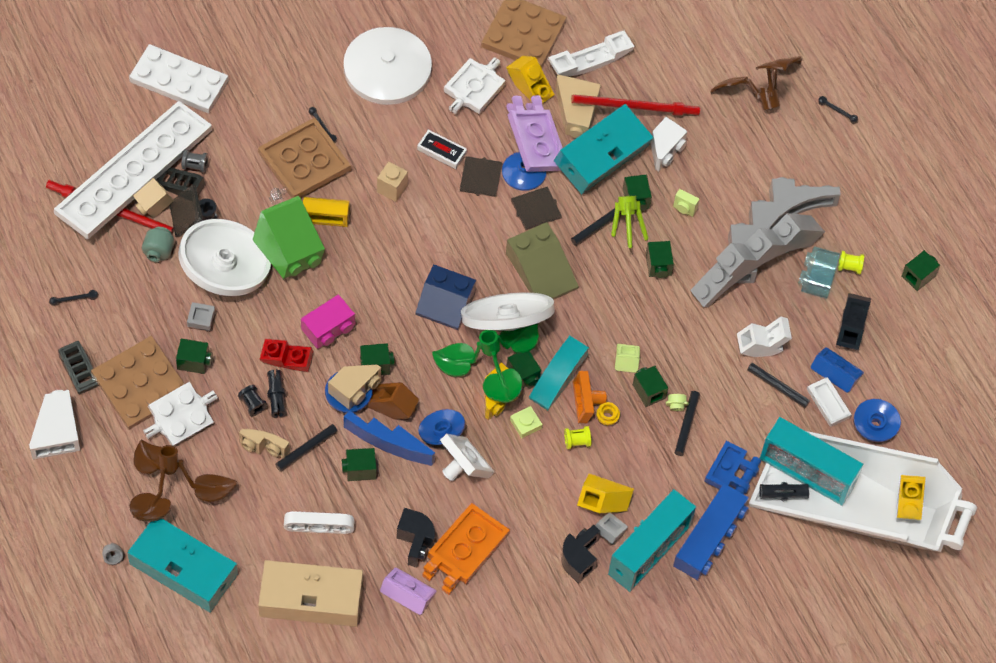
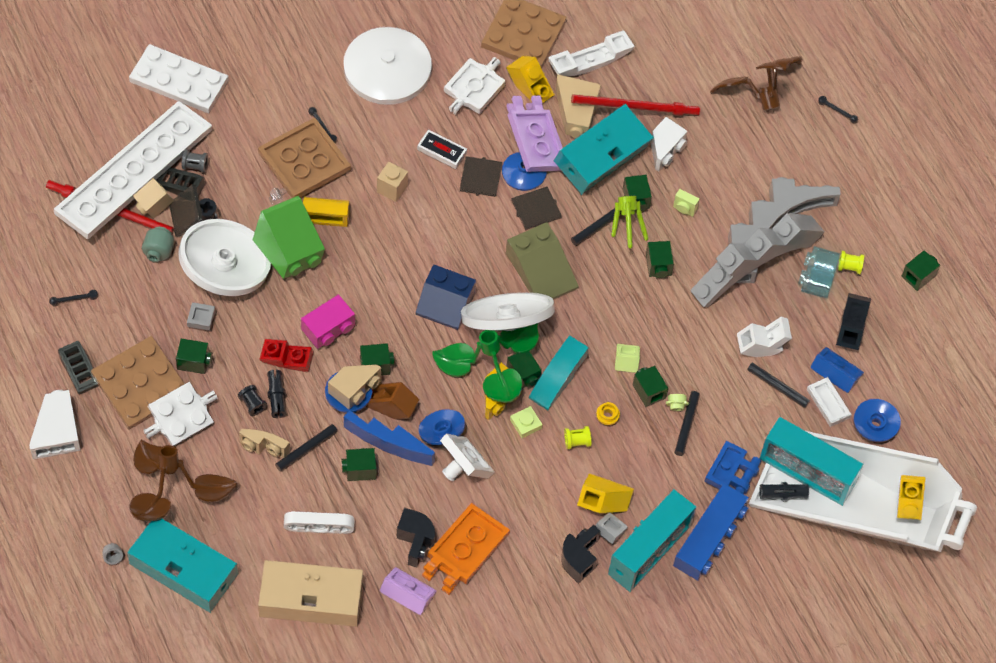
orange tile [572,371,607,423] -> none

